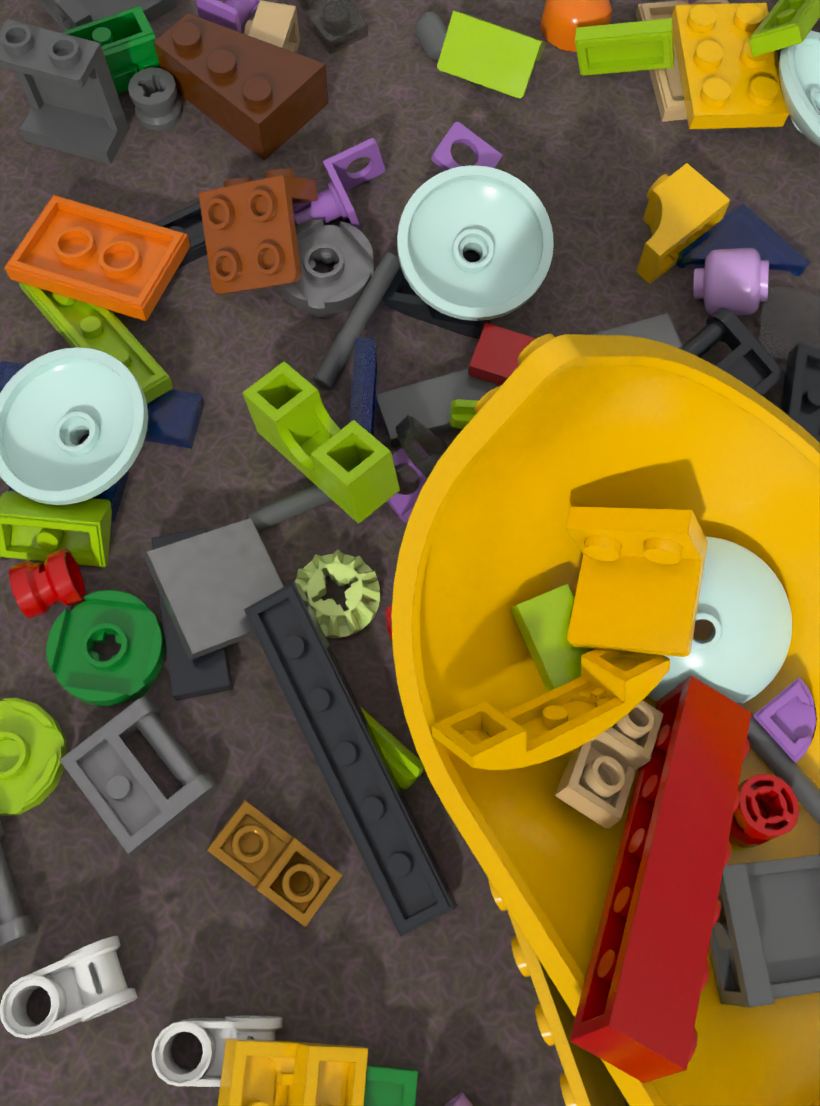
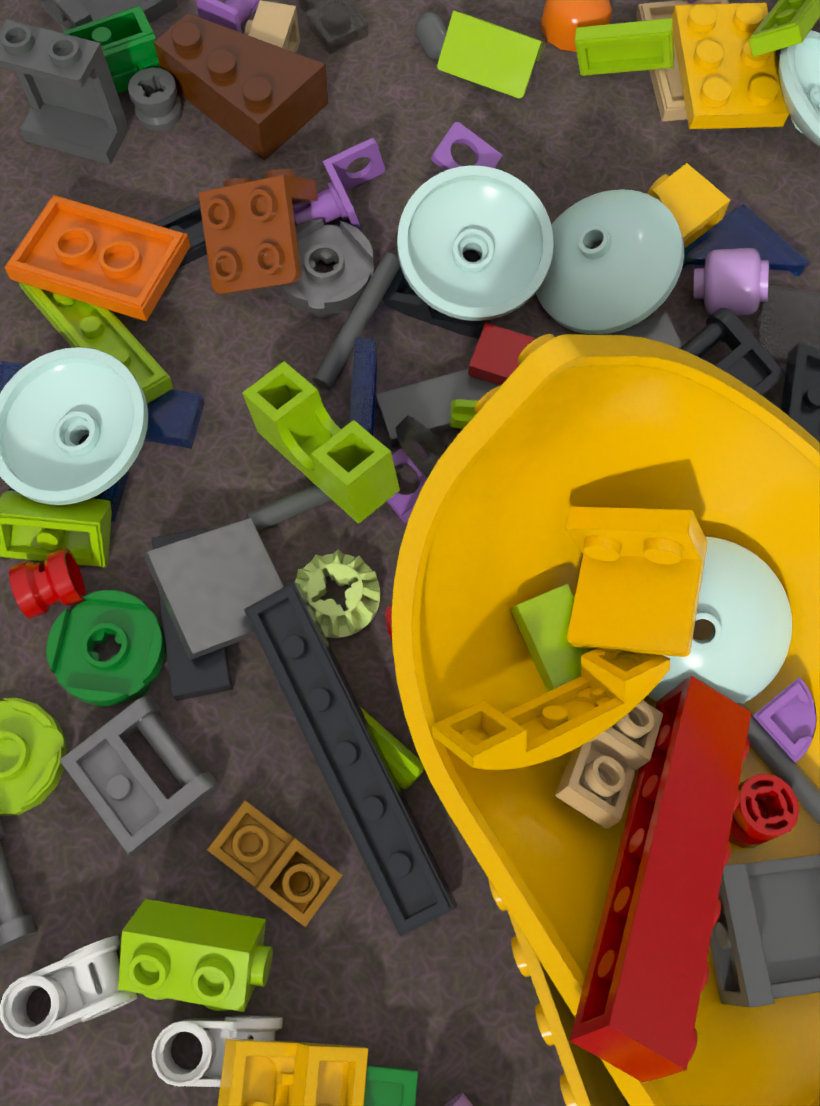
none -> lime brick [118,899,273,1012]
none -> light aqua dish [536,189,684,335]

